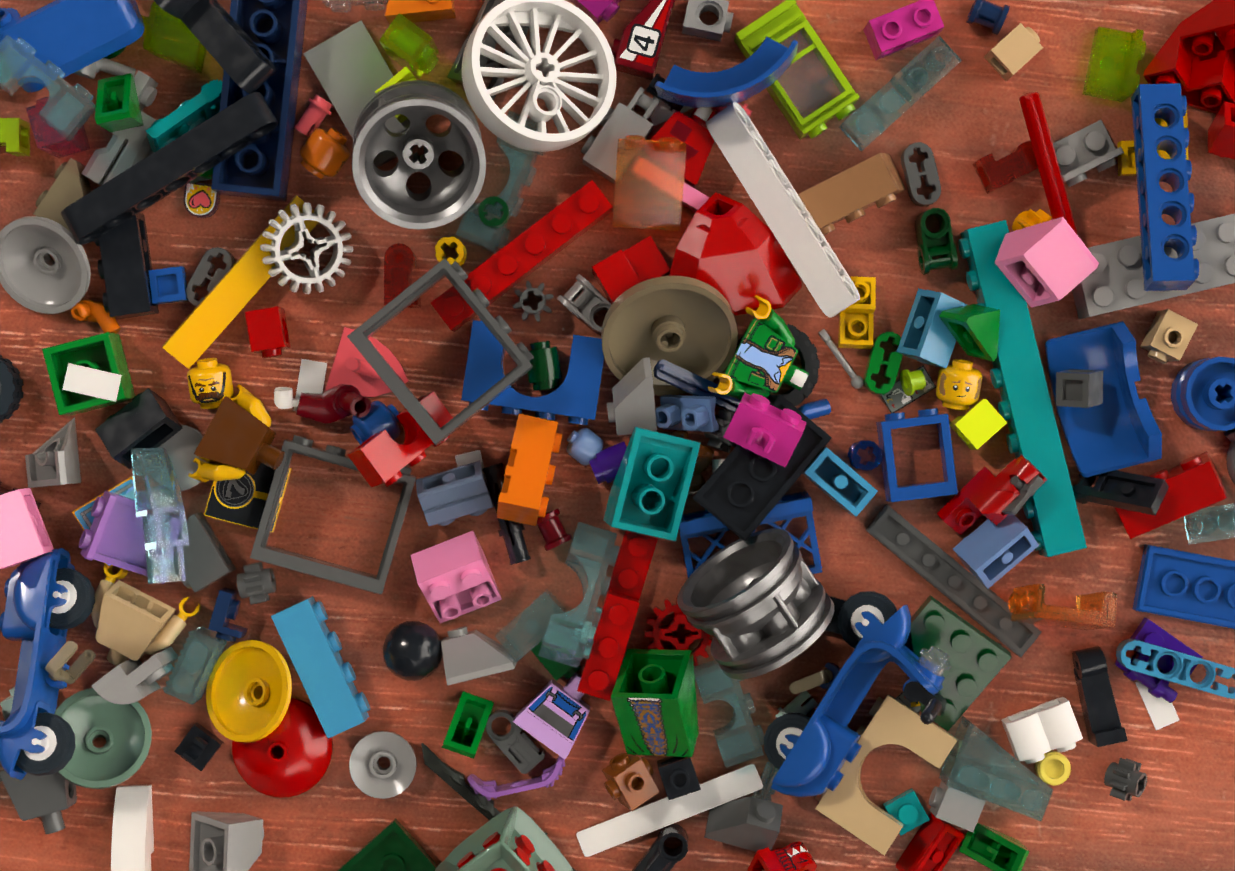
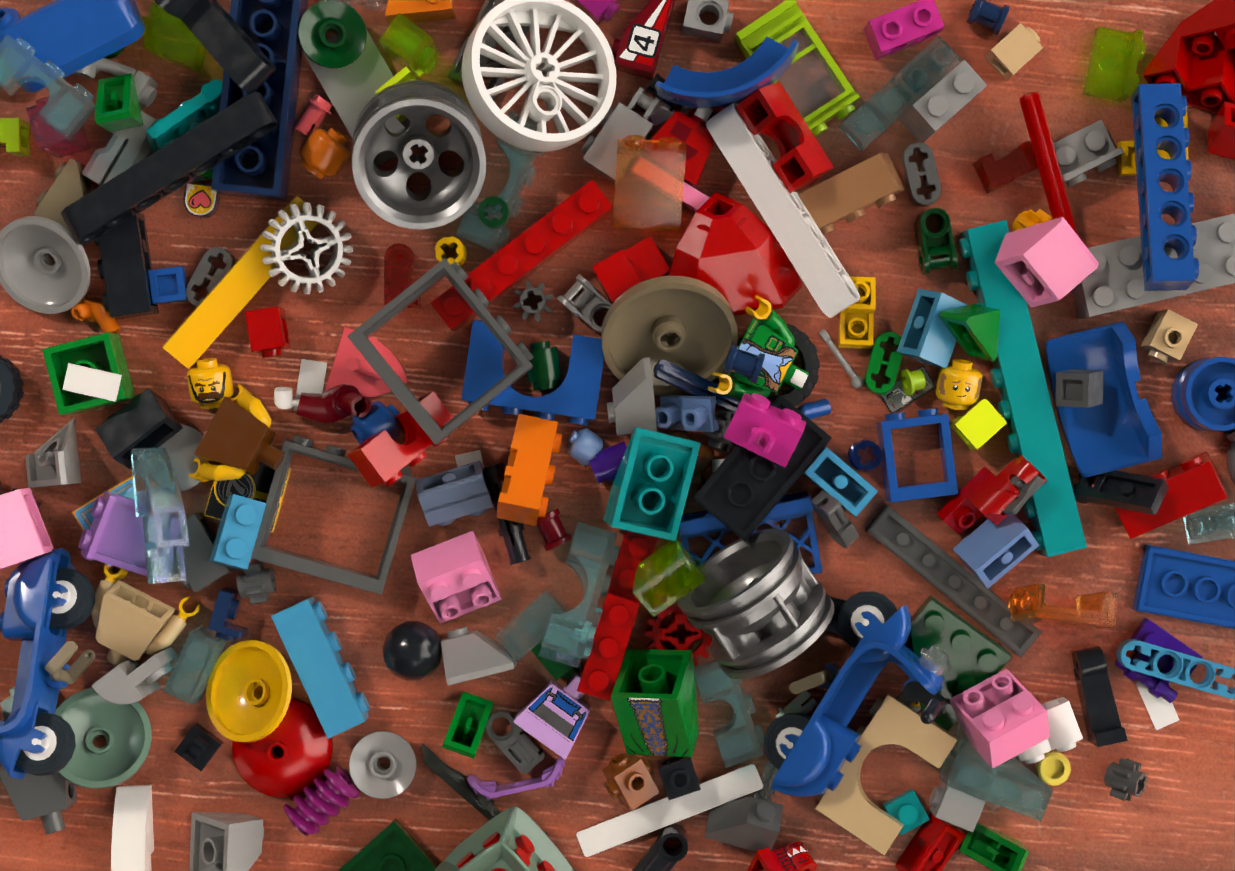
none -> dark azure brick [209,494,267,571]
none -> magenta piece [283,765,360,836]
none -> dark green dish [298,0,367,69]
none -> clear neon green torso [633,539,706,617]
none -> dark blue bush [722,343,765,384]
none -> red arch [736,81,834,193]
none -> dark grey piece [810,490,859,549]
none -> light grey brick [899,59,987,143]
none -> bright pink slope [950,668,1050,769]

